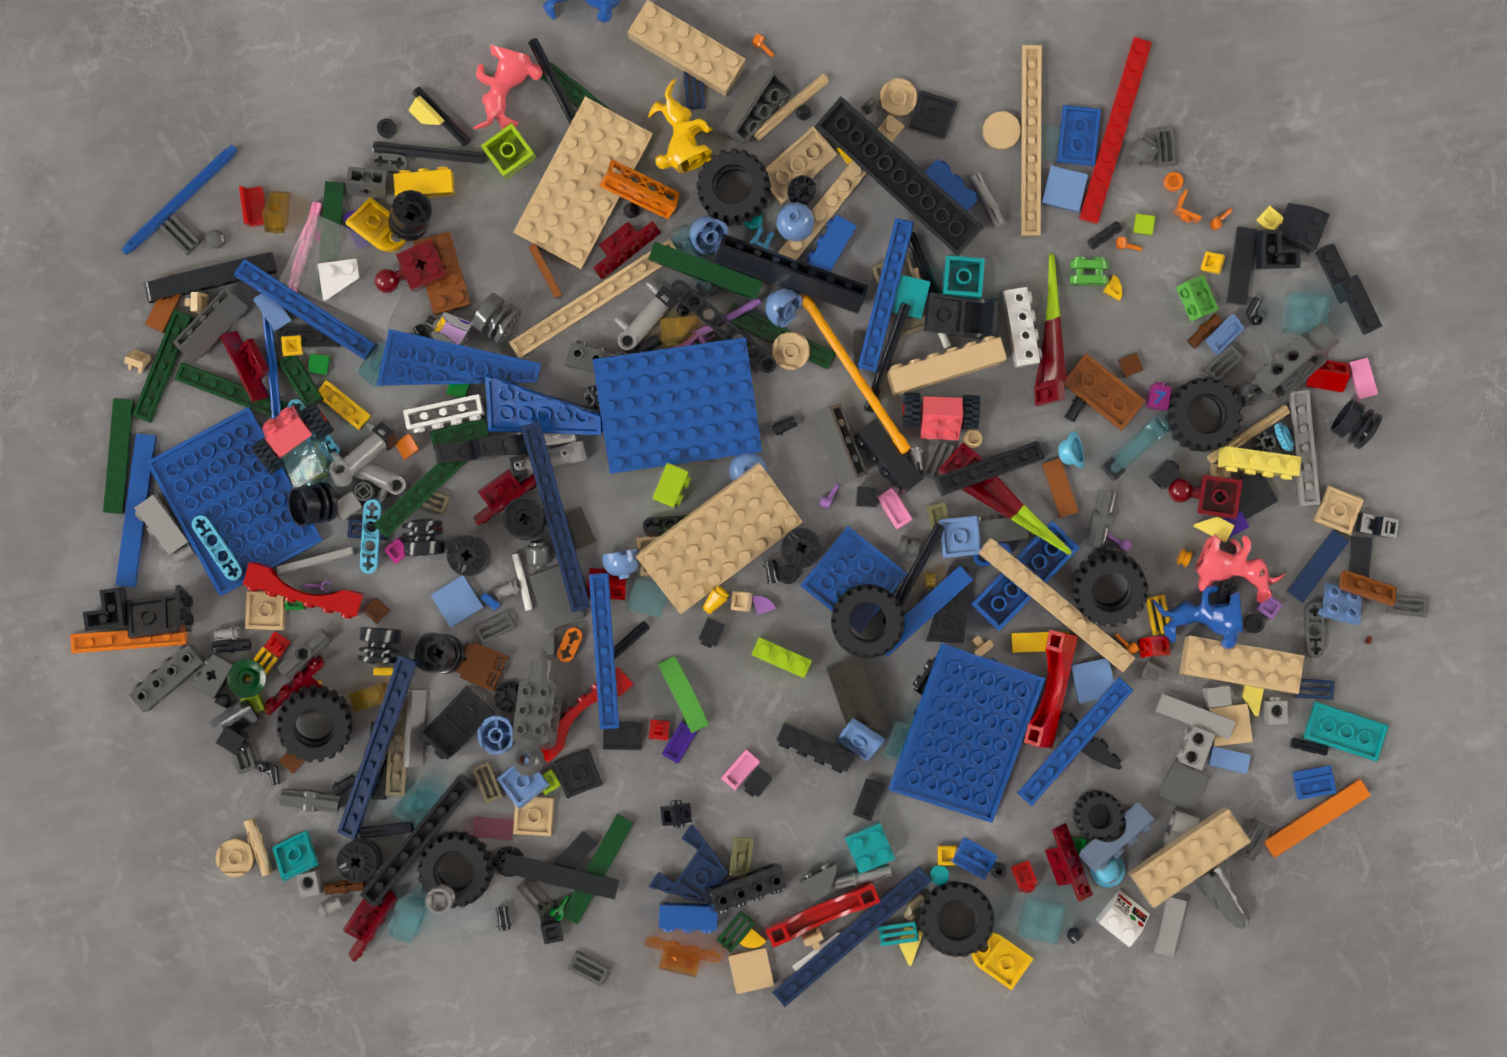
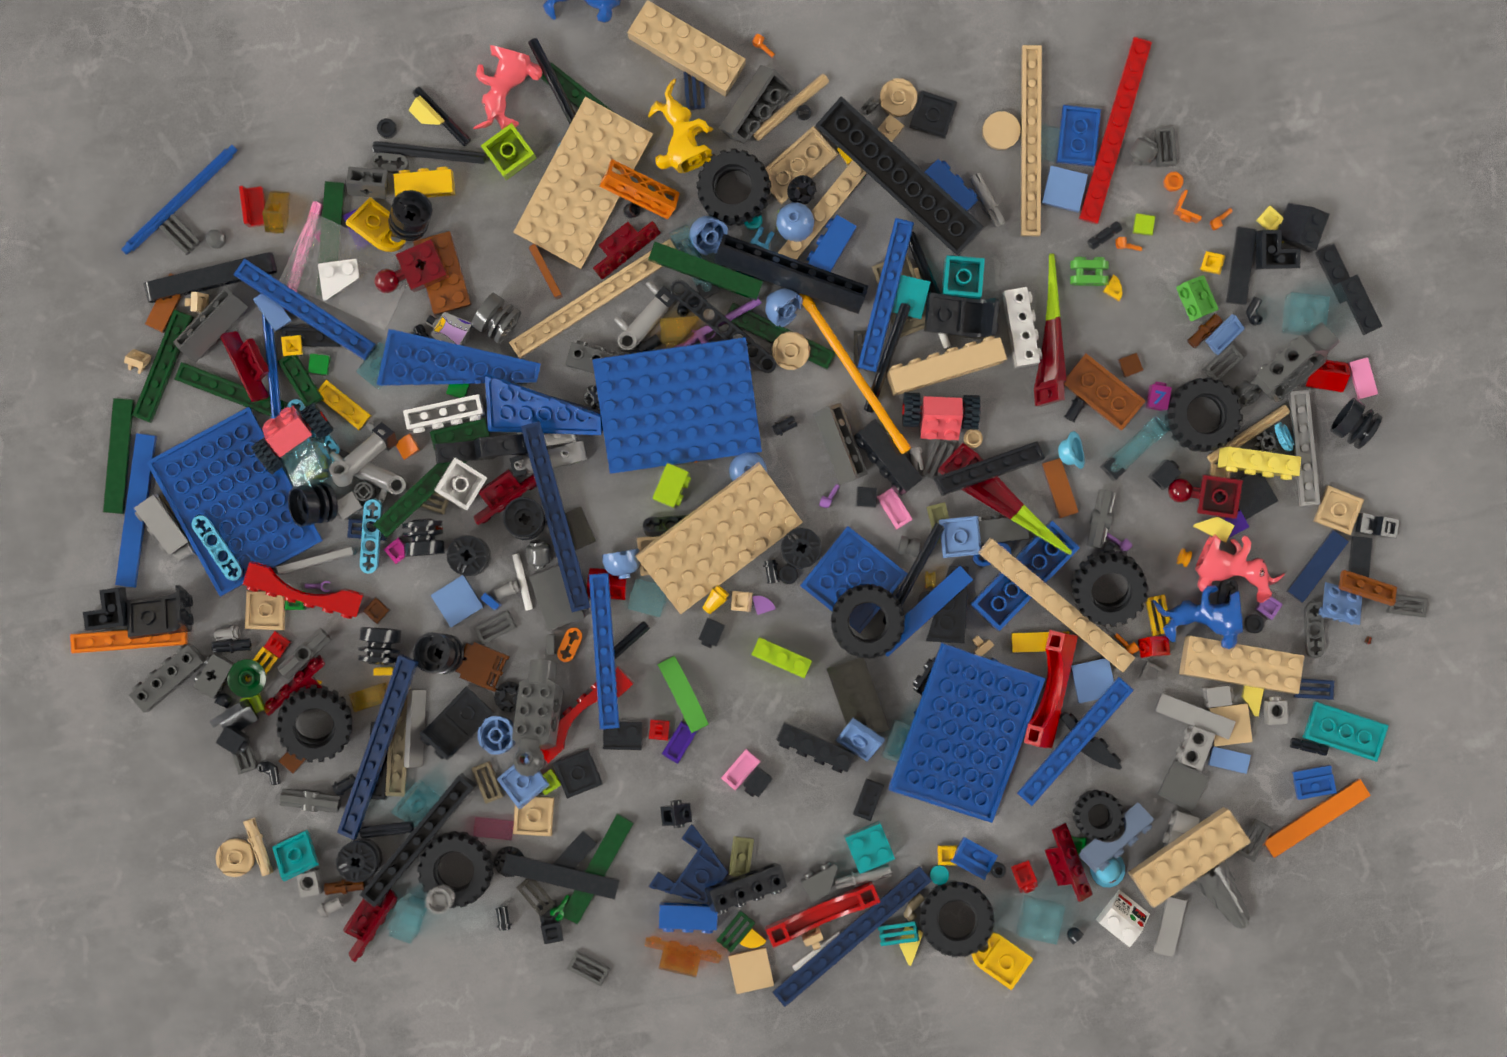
none -> white slope [434,457,487,510]

